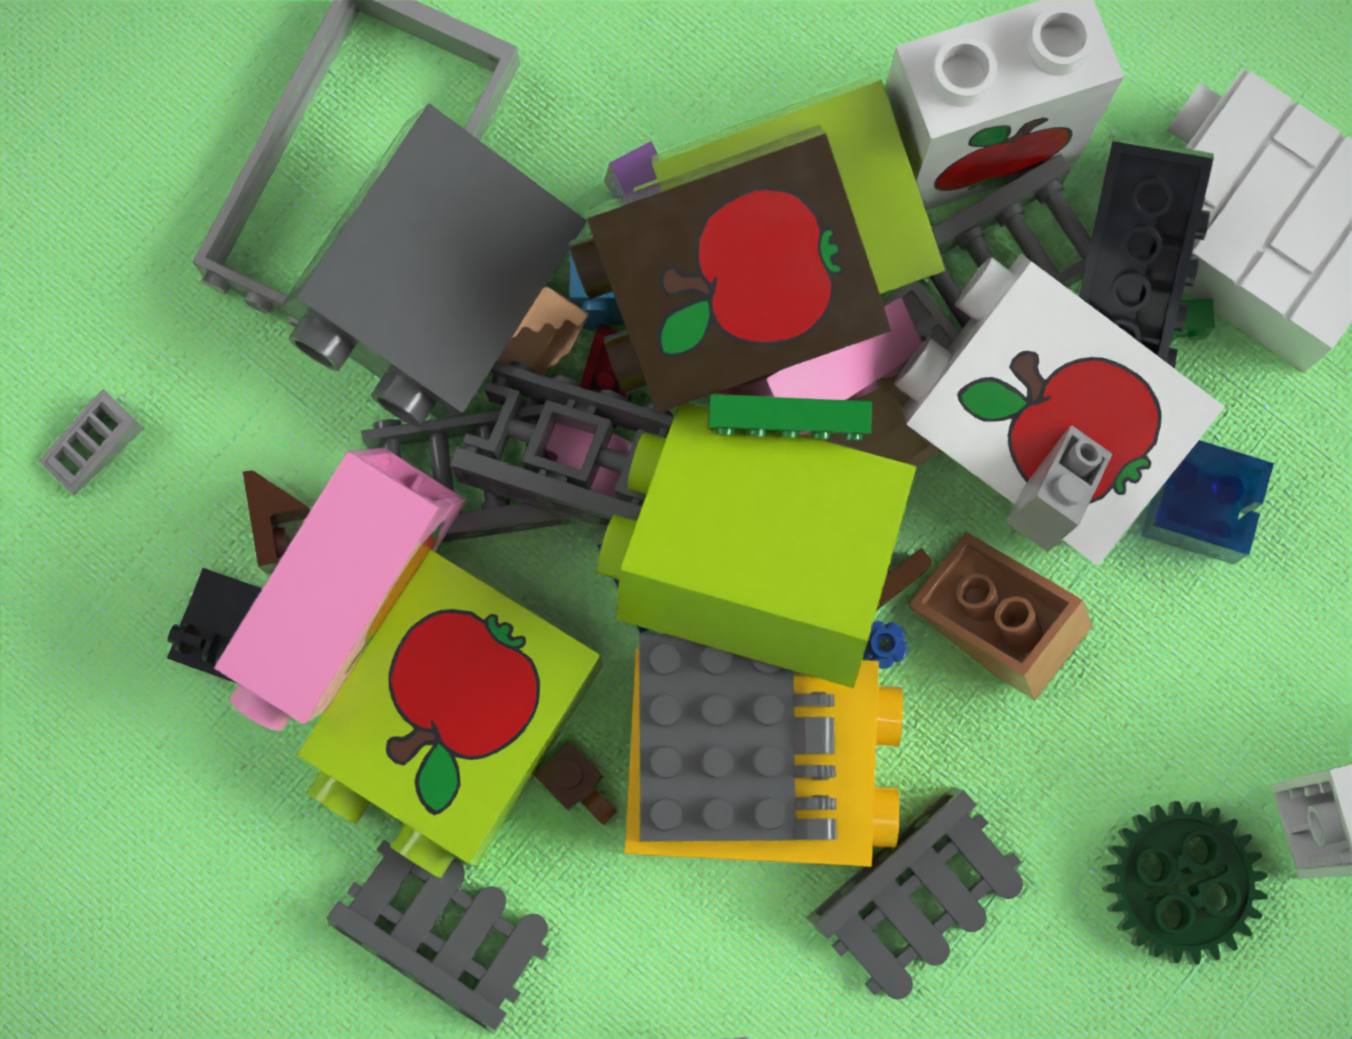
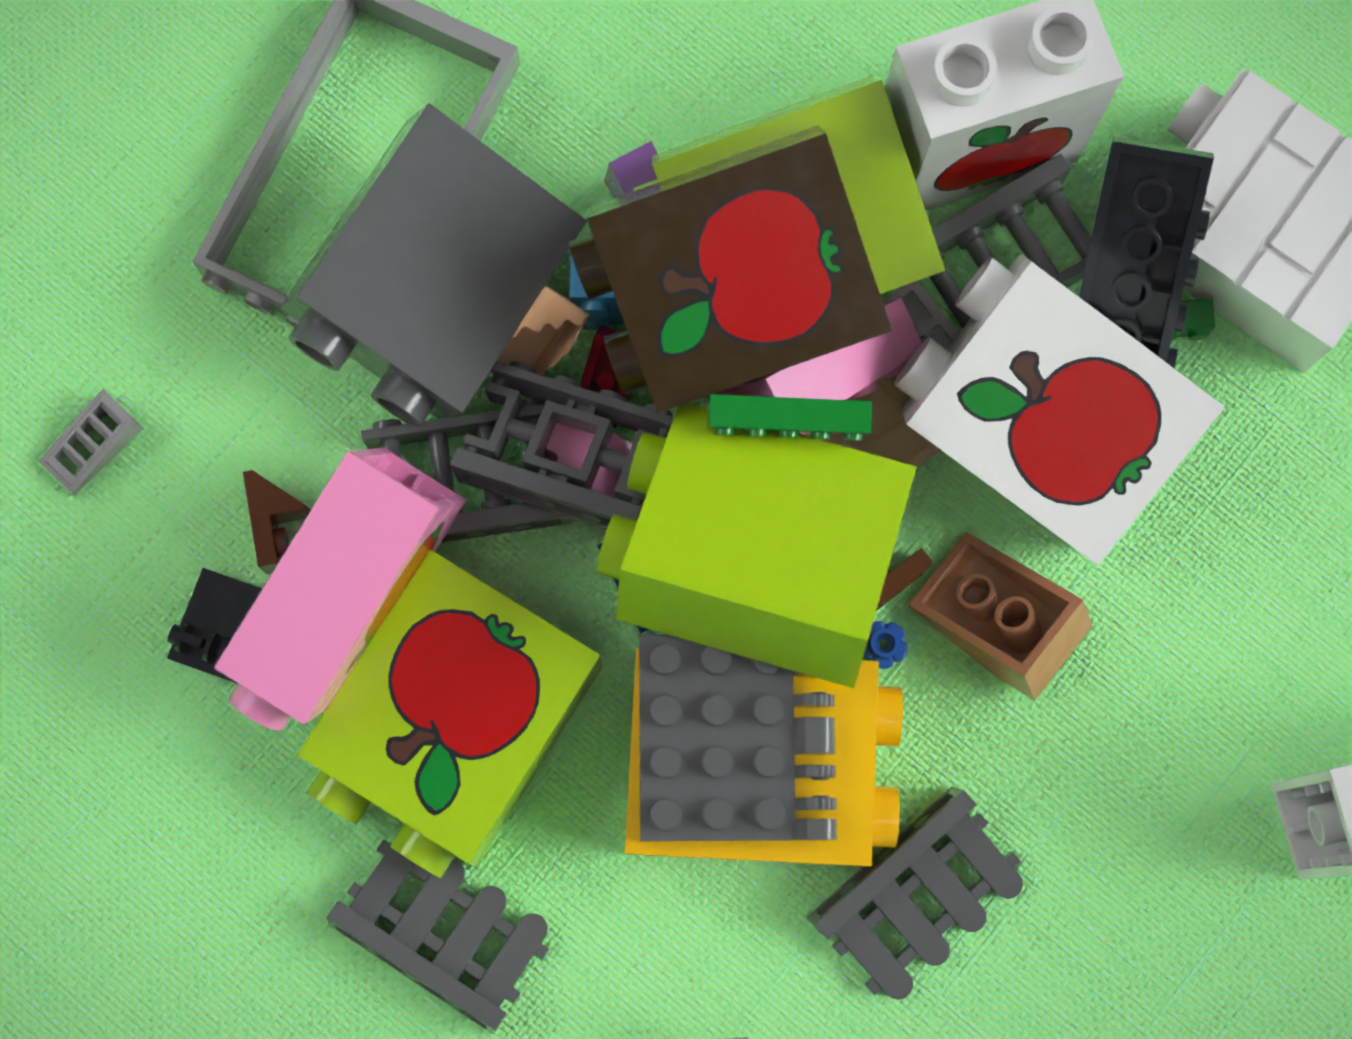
reddish brown plate [533,740,617,826] -> none
light grey slope [1006,425,1112,551] -> none
dark green gear [1102,801,1268,965] -> none
clear blue piece [1141,440,1274,565] -> none

